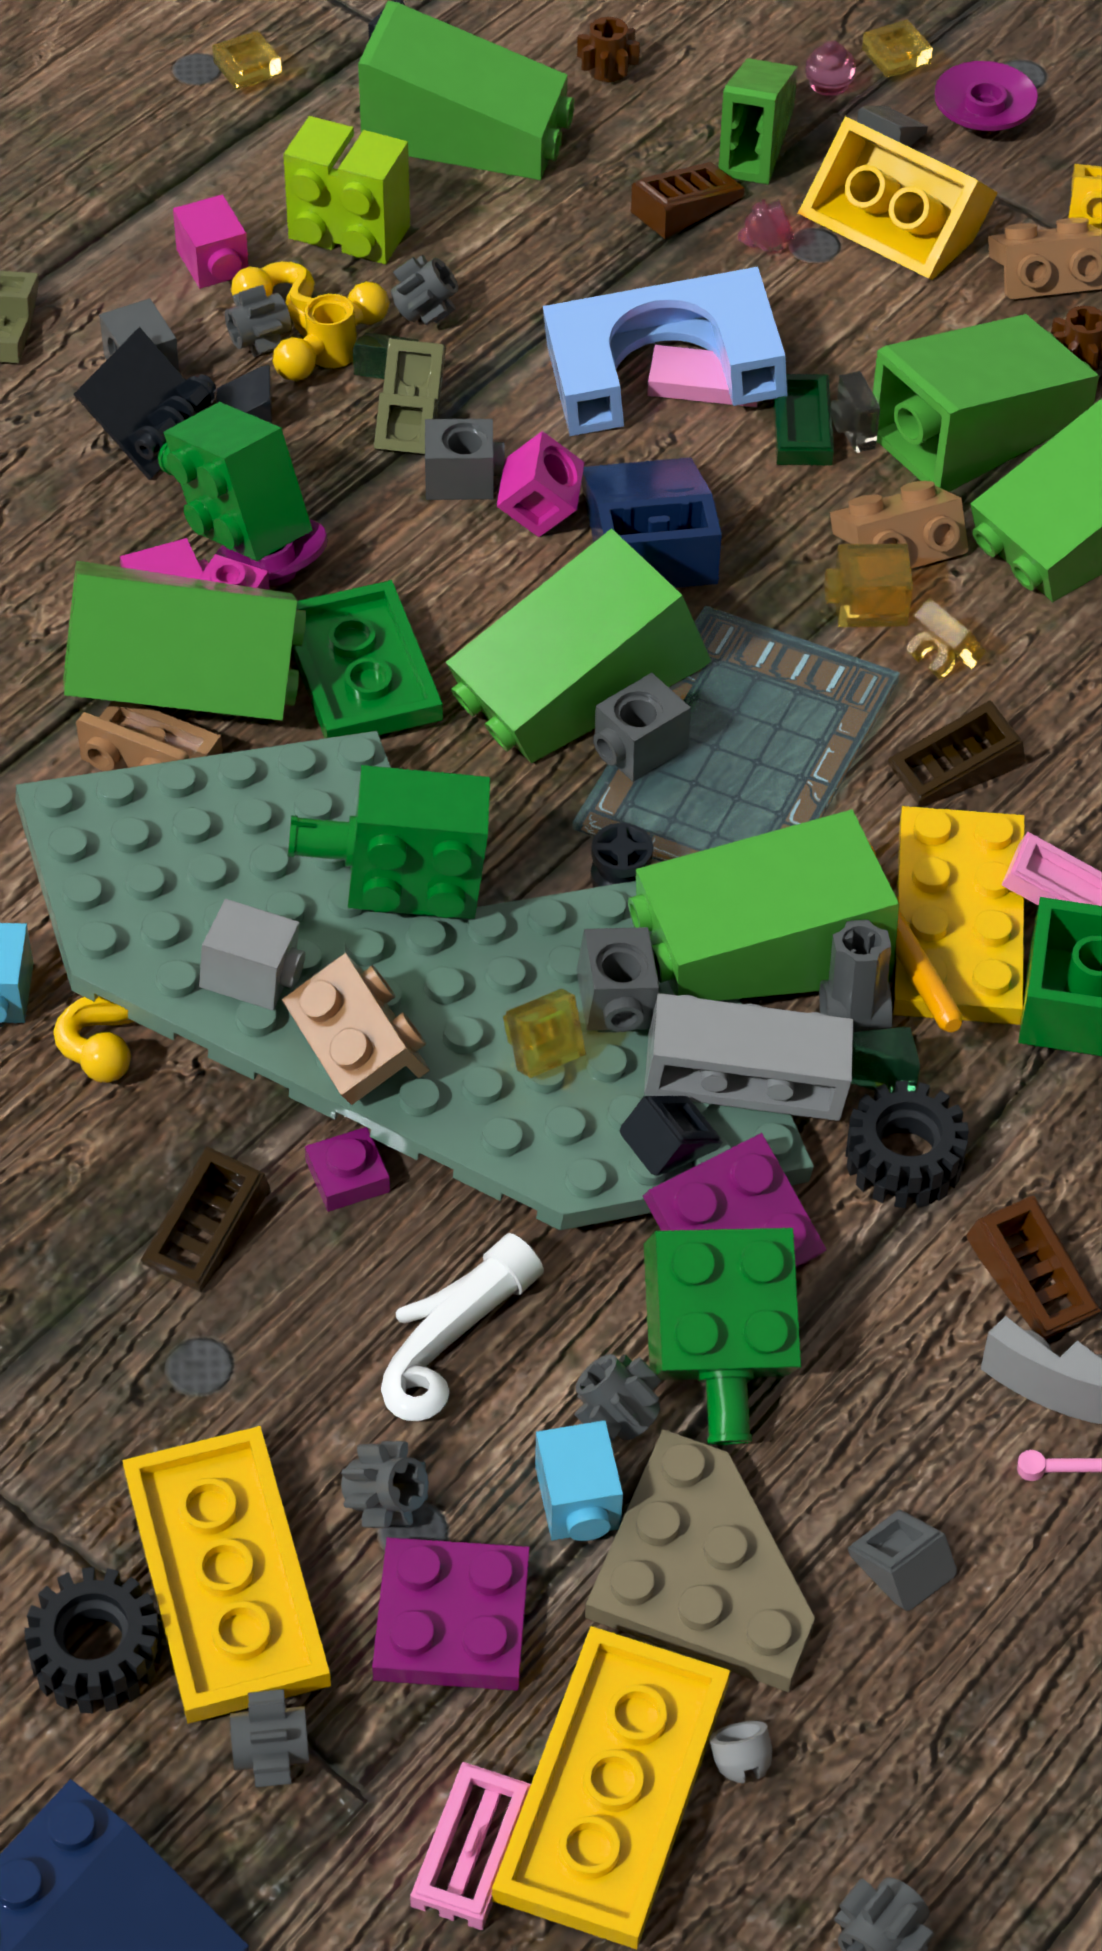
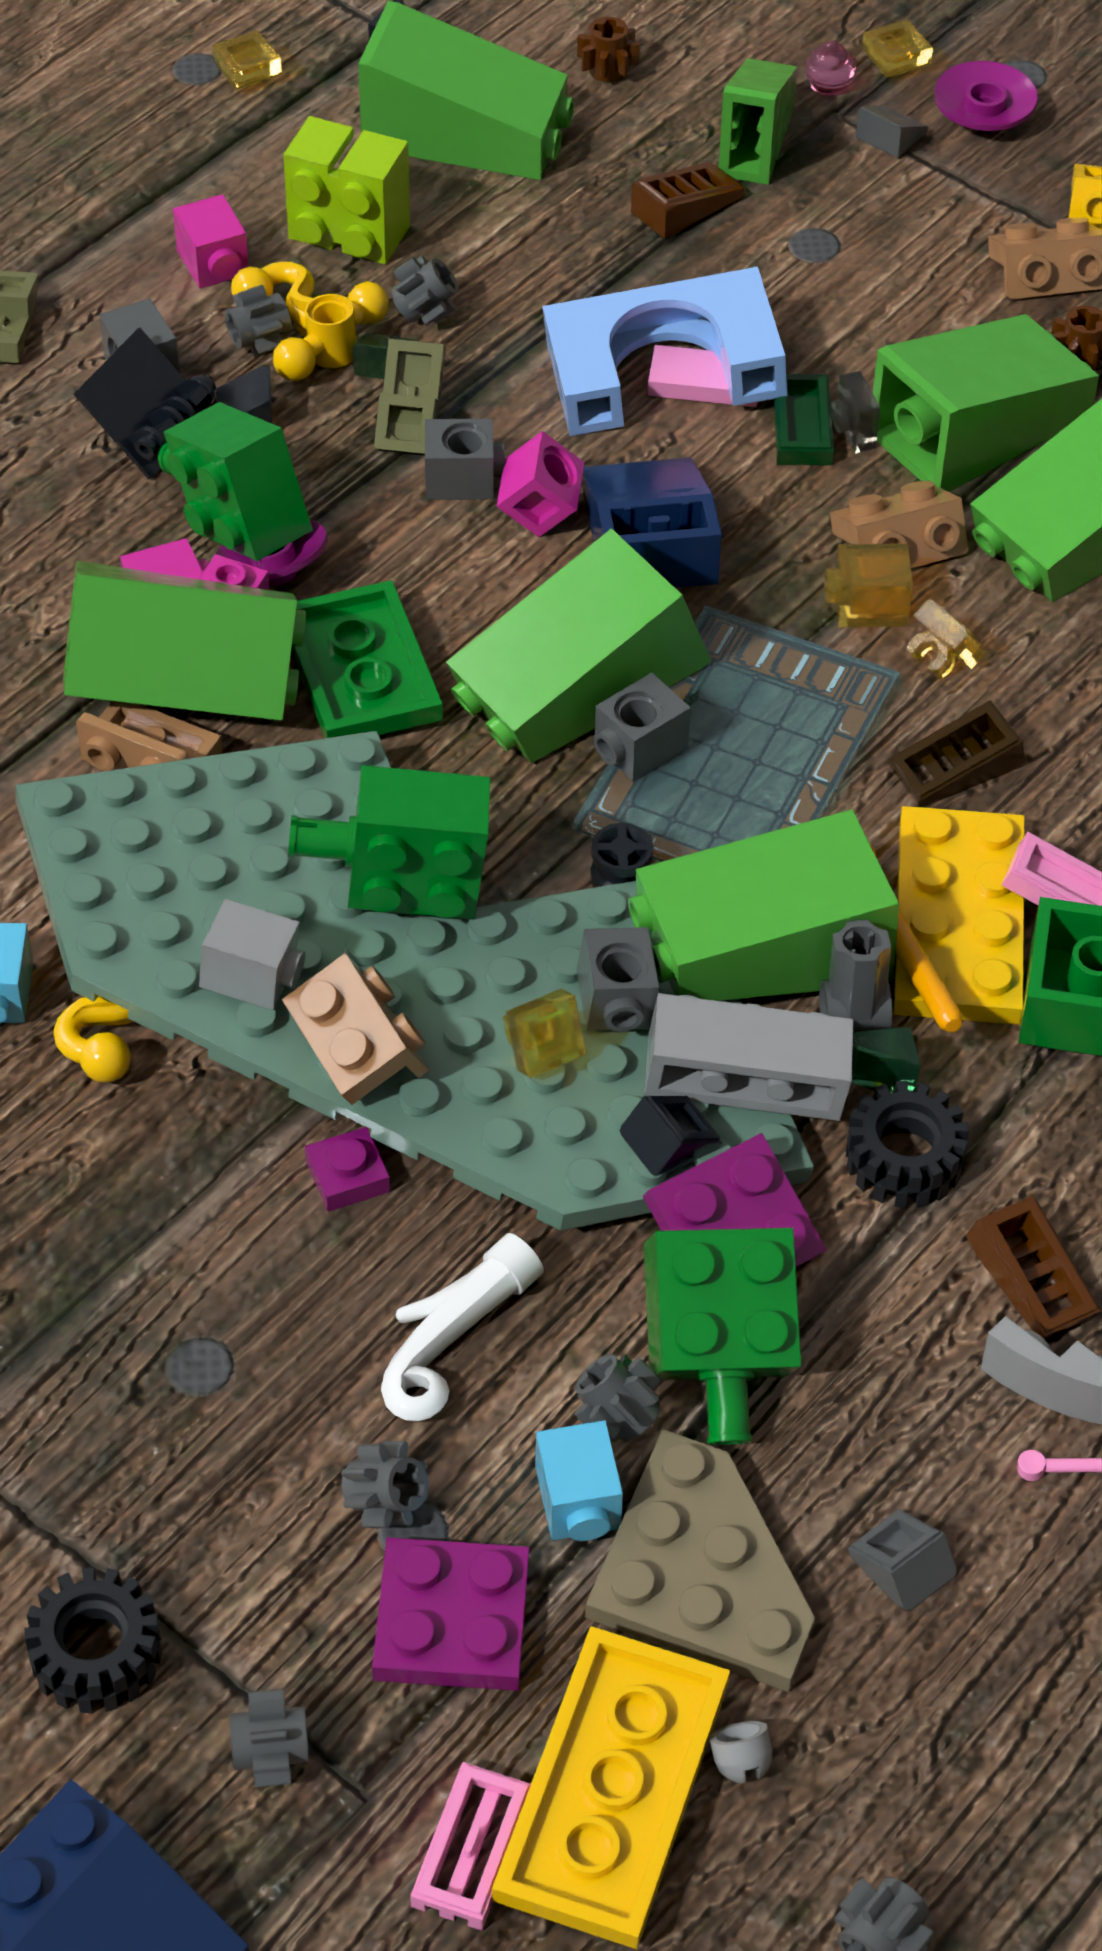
yellow plate [122,1426,331,1724] -> none
dark brown slope [141,1146,270,1292] -> none
clear pink plate [737,199,795,253] -> none
yellow slope [798,116,998,280] -> none

